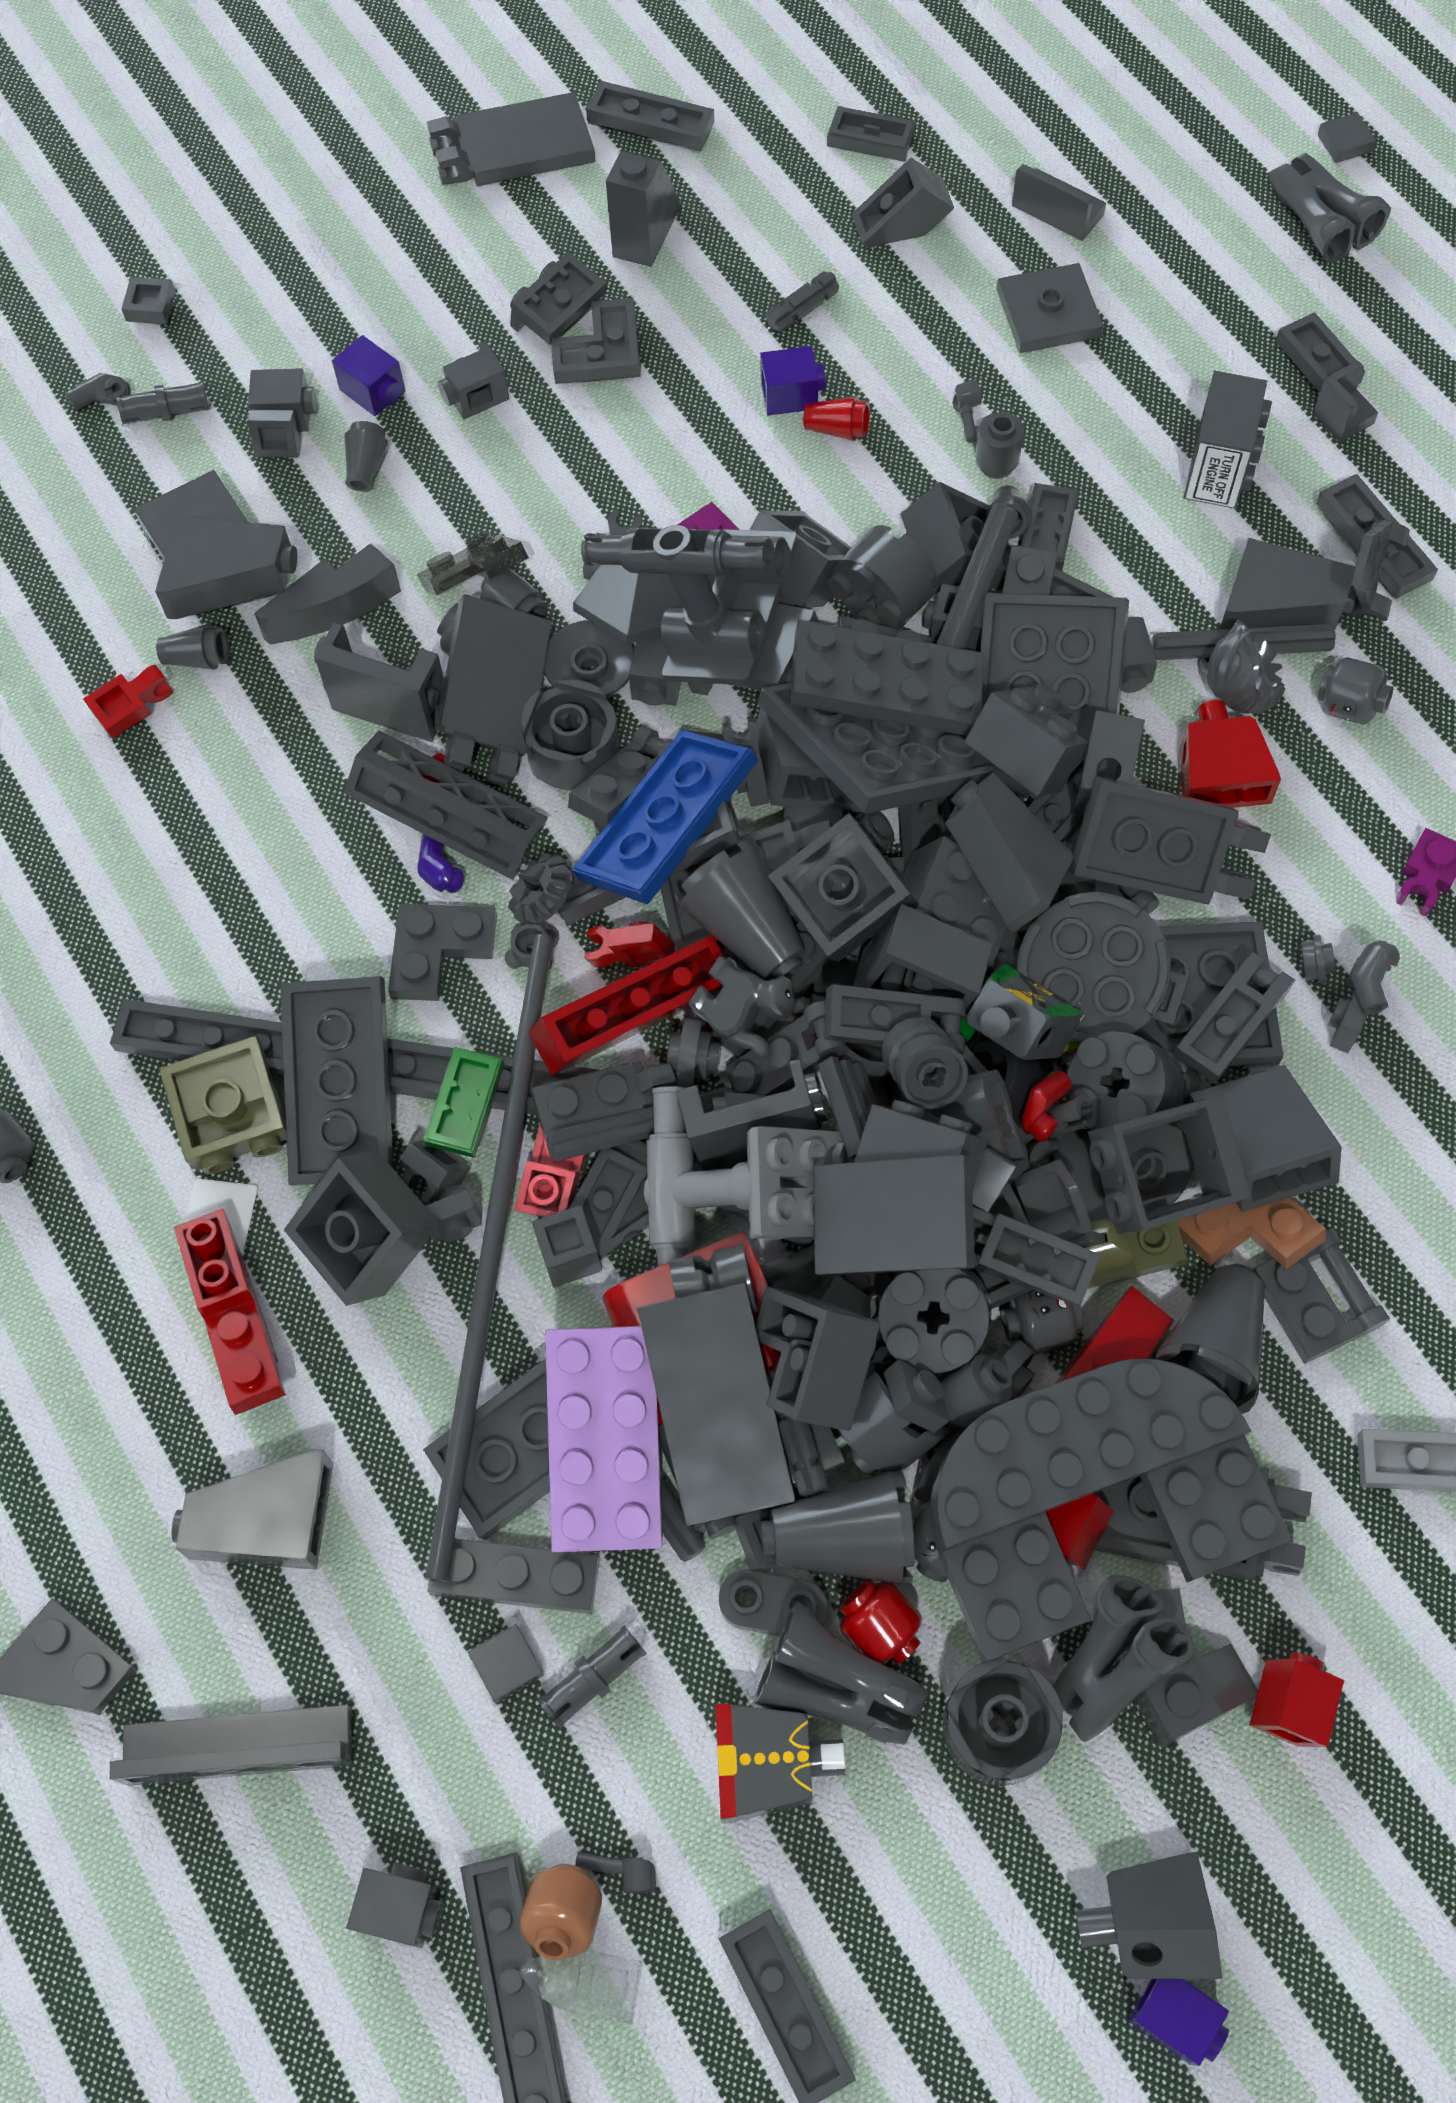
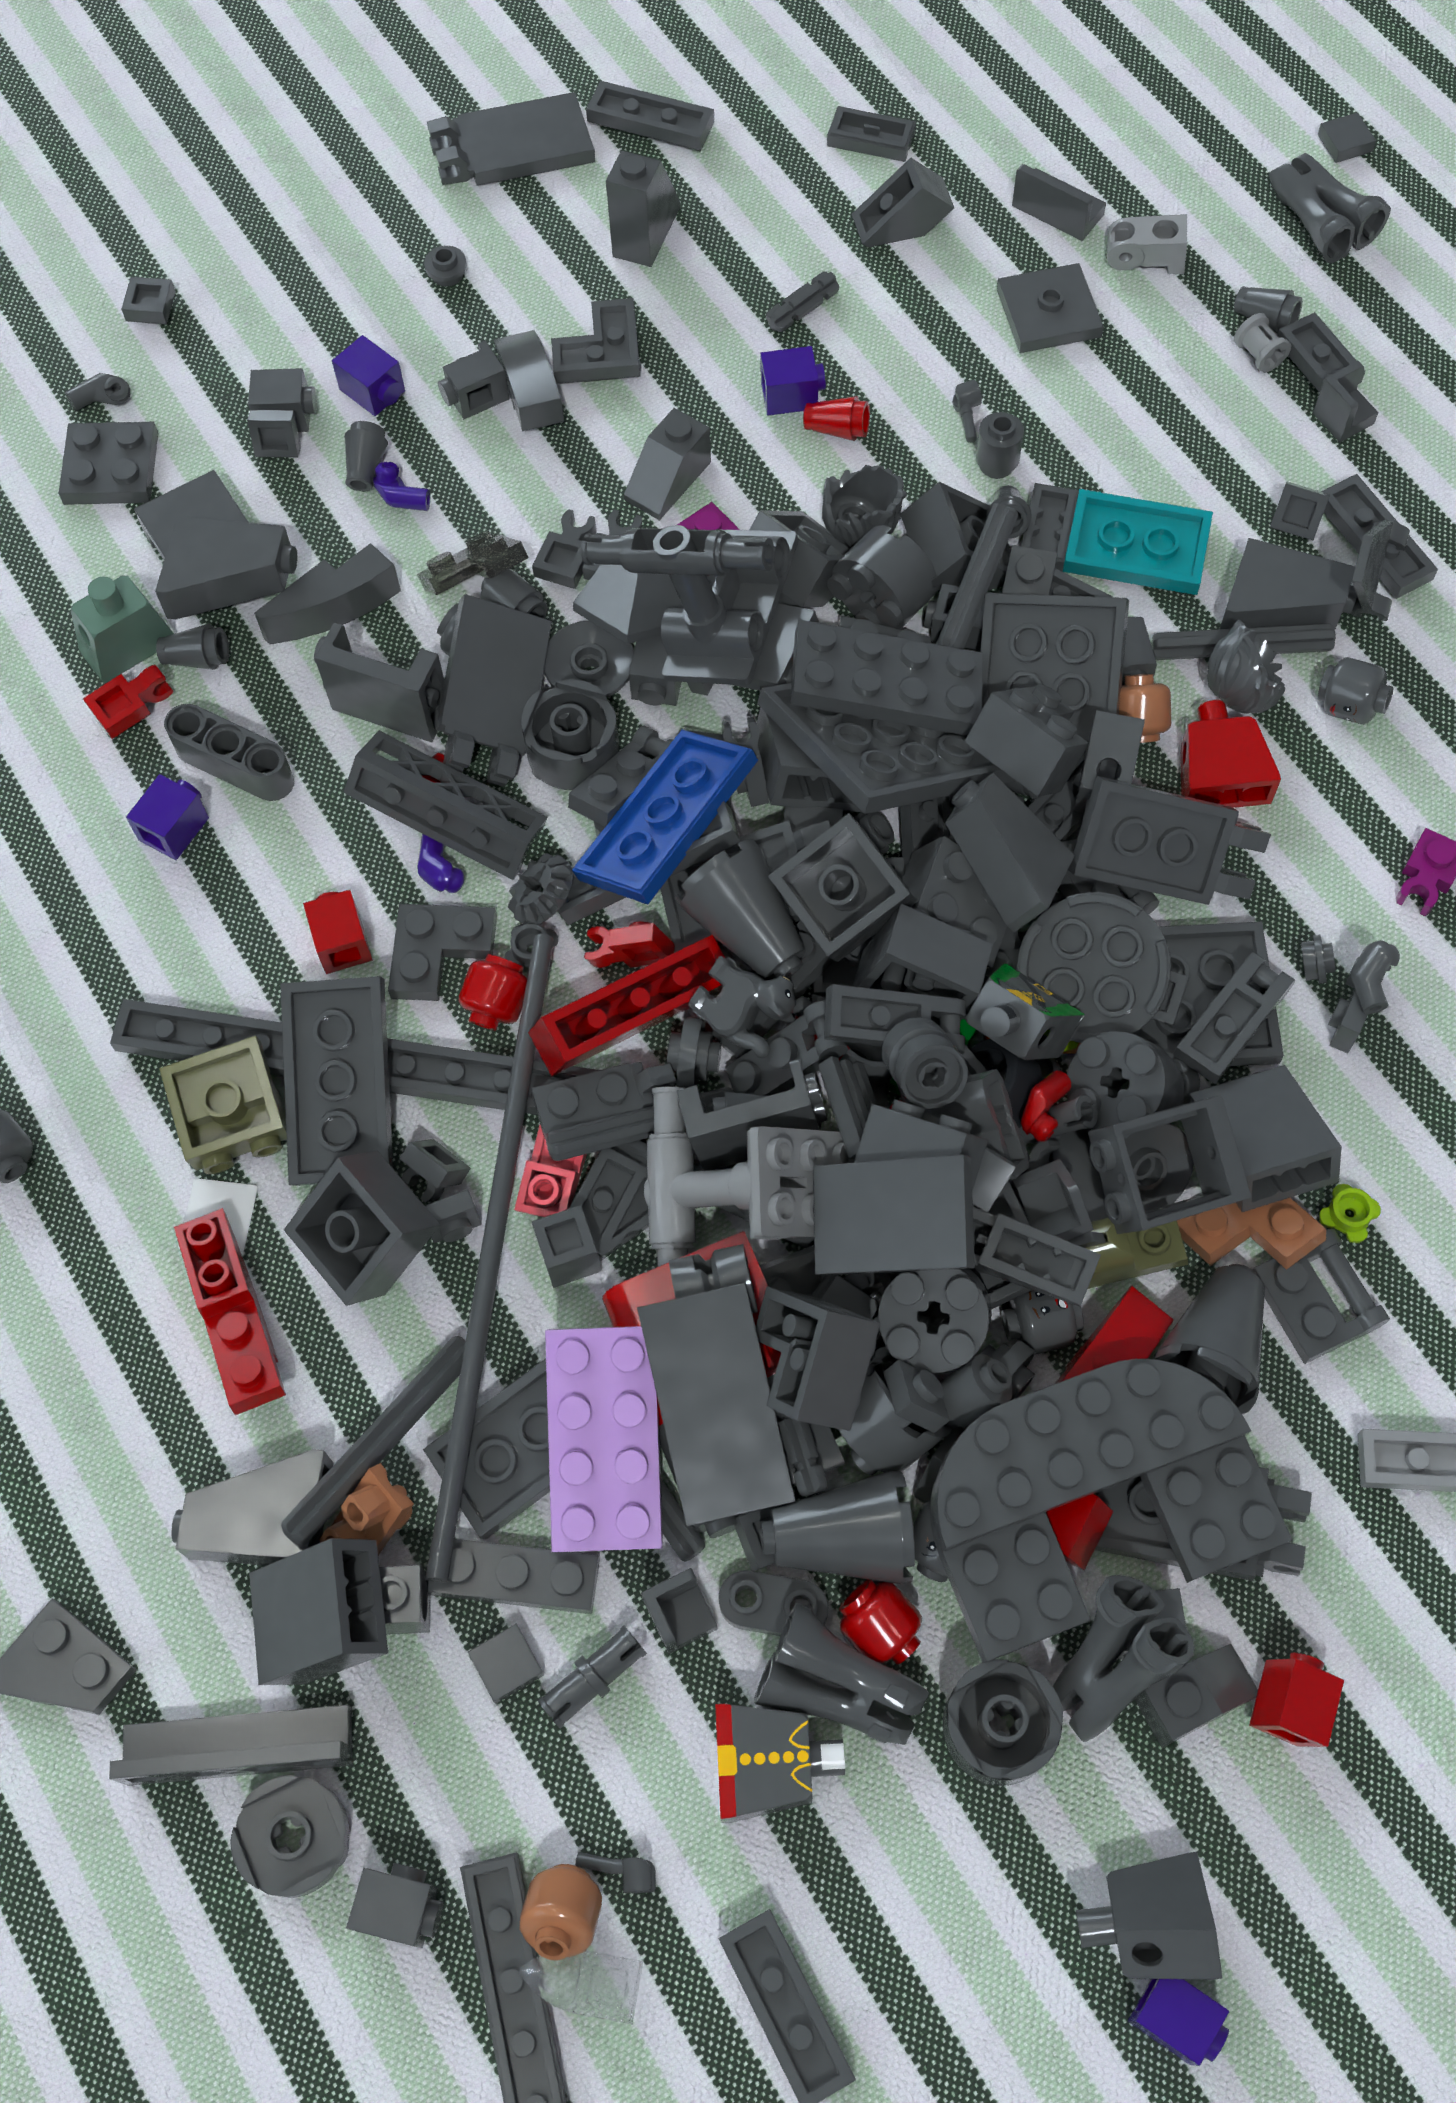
dark grey pin [116,381,209,424] -> none
green plate [423,1047,505,1158] -> none
dark grey bracket [510,251,607,345] -> none
dark grey brick [1183,370,1272,509] -> none
none -> dark grey plate [58,421,158,505]
none -> sand green torso [70,575,174,684]
none -> dark purple brick [126,774,209,861]
none -> dark grey beam [164,704,294,801]
none -> dark grey plate [230,1775,350,1898]
none -> dark grey brick [249,1538,388,1685]
none -> dark grey axle [281,1336,465,1546]
none -> red brick [303,890,373,974]
none -> nougat hips [319,1463,414,1556]
none -> dark purple arm [373,462,431,511]
none -> dark grey brick [379,1565,430,1635]
none -> dark grey plate [424,246,467,287]
none -> red head [458,954,527,1031]
none -> dark grey slope [493,330,564,432]
none -> dark grey plate [532,509,596,589]
none -> dark grey slope [624,408,711,521]
none -> dark grey panel [641,1568,718,1655]
none -> dark grey hair [822,465,907,547]
none -> teal plate [1063,489,1213,595]
none -> light grey leg [1107,214,1187,274]
none -> nougat head [1119,674,1171,743]
none -> dark grey cone [1234,286,1303,334]
none -> light grey bush [1234,313,1291,373]
none -> dark grey plate [1270,481,1330,540]
none -> lime plate [1319,1184,1381,1243]

